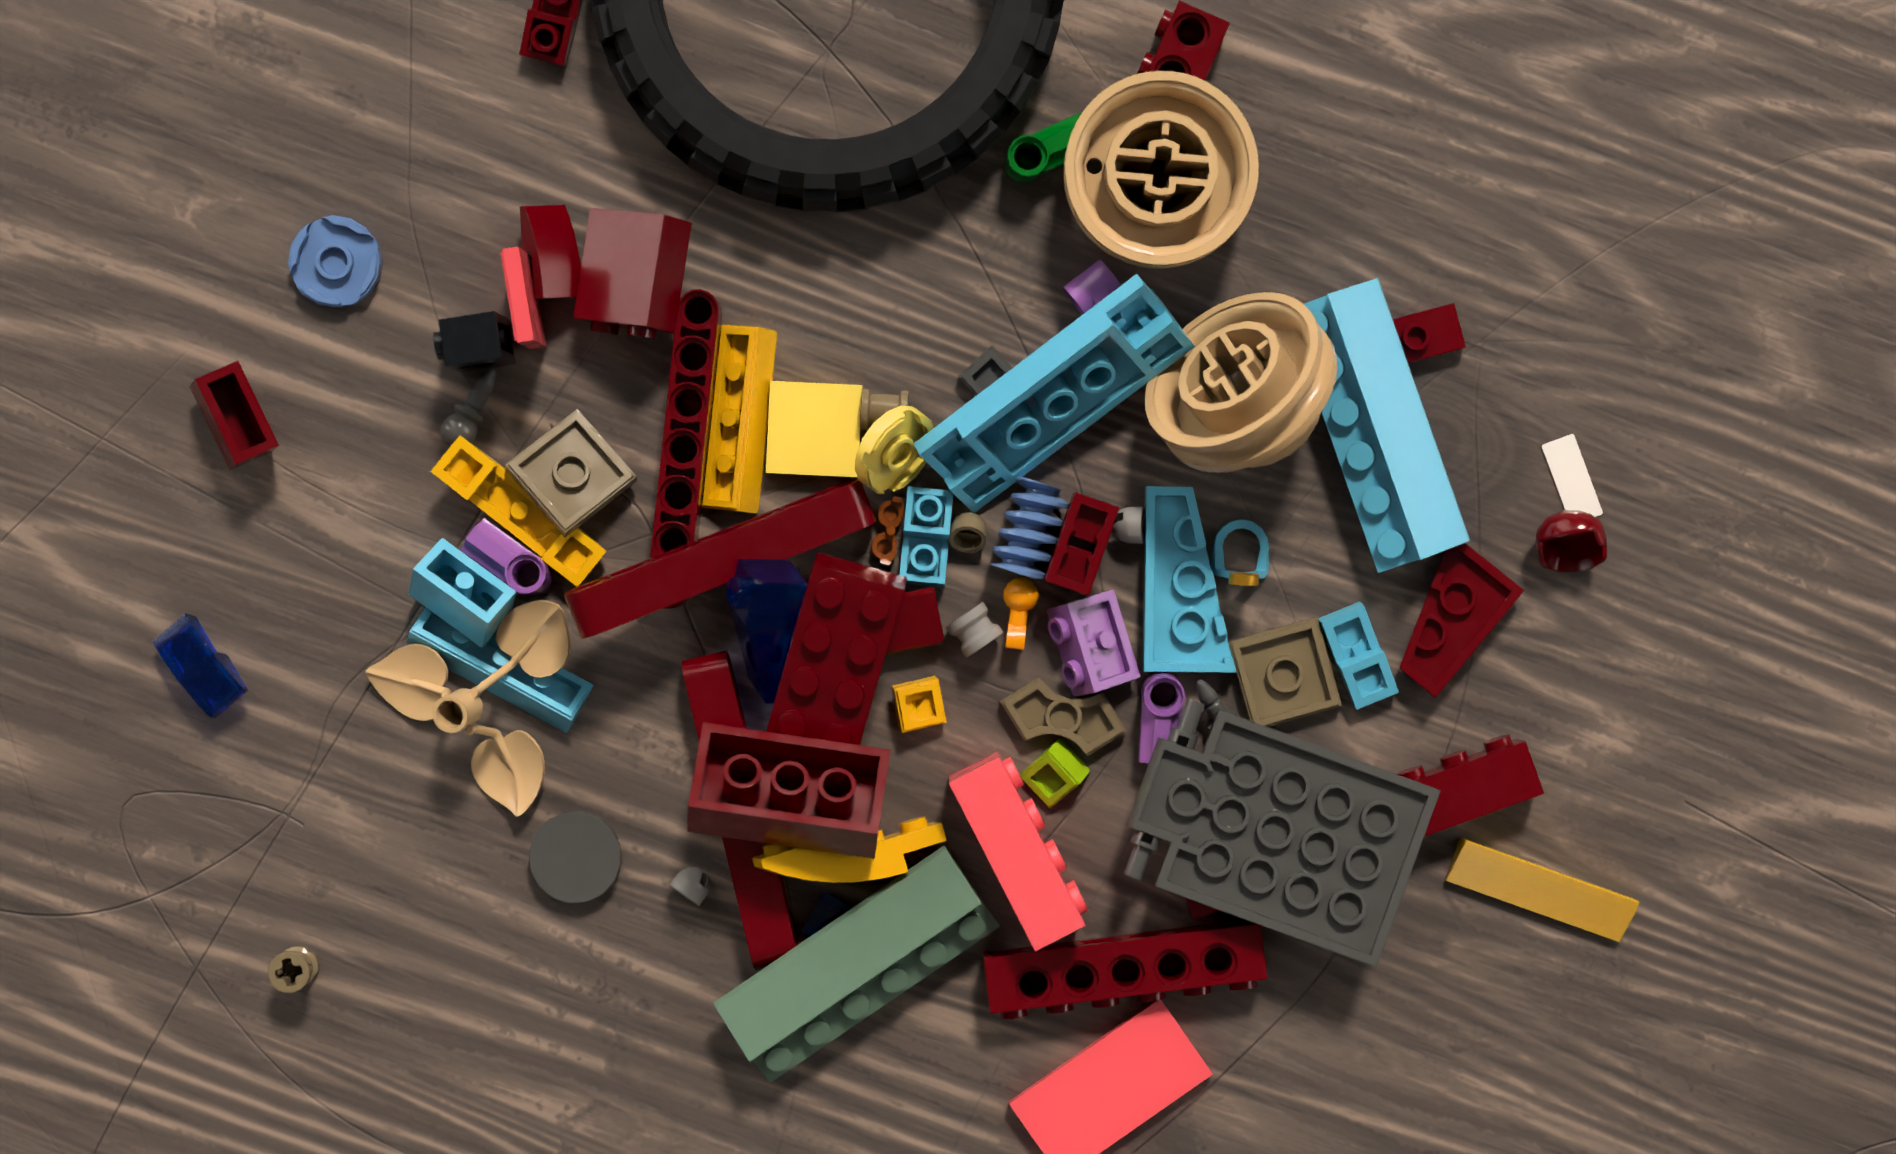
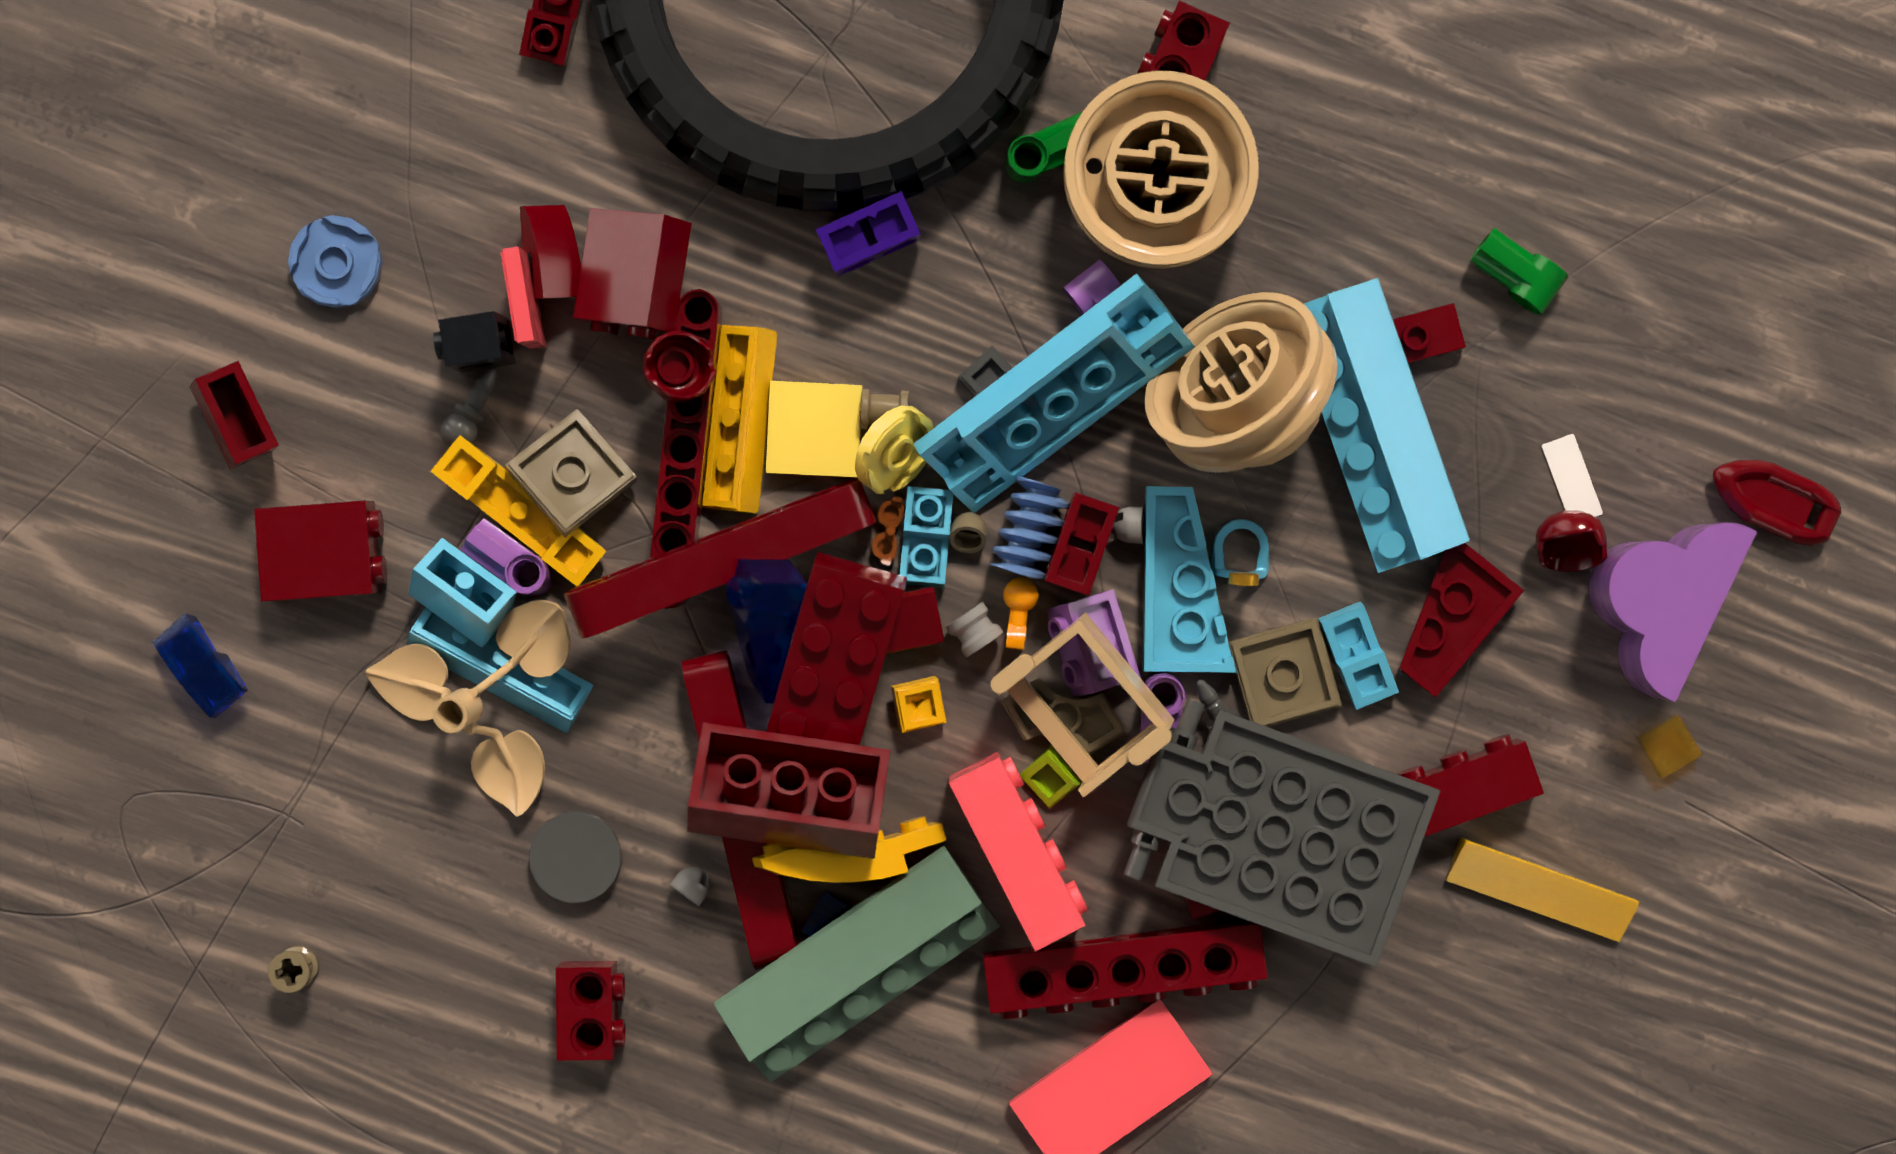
none -> dark red brick [254,500,387,602]
none -> dark red brick [556,961,626,1061]
none -> dark red hair [643,330,717,403]
none -> dark purple brick [816,191,921,278]
none -> tan piece [991,612,1175,798]
none -> green piece [1469,228,1569,315]
none -> medium lavender brick [1589,523,1757,702]
none -> clear yellow tile [1636,714,1702,778]
none -> dark red piece [1713,459,1841,546]

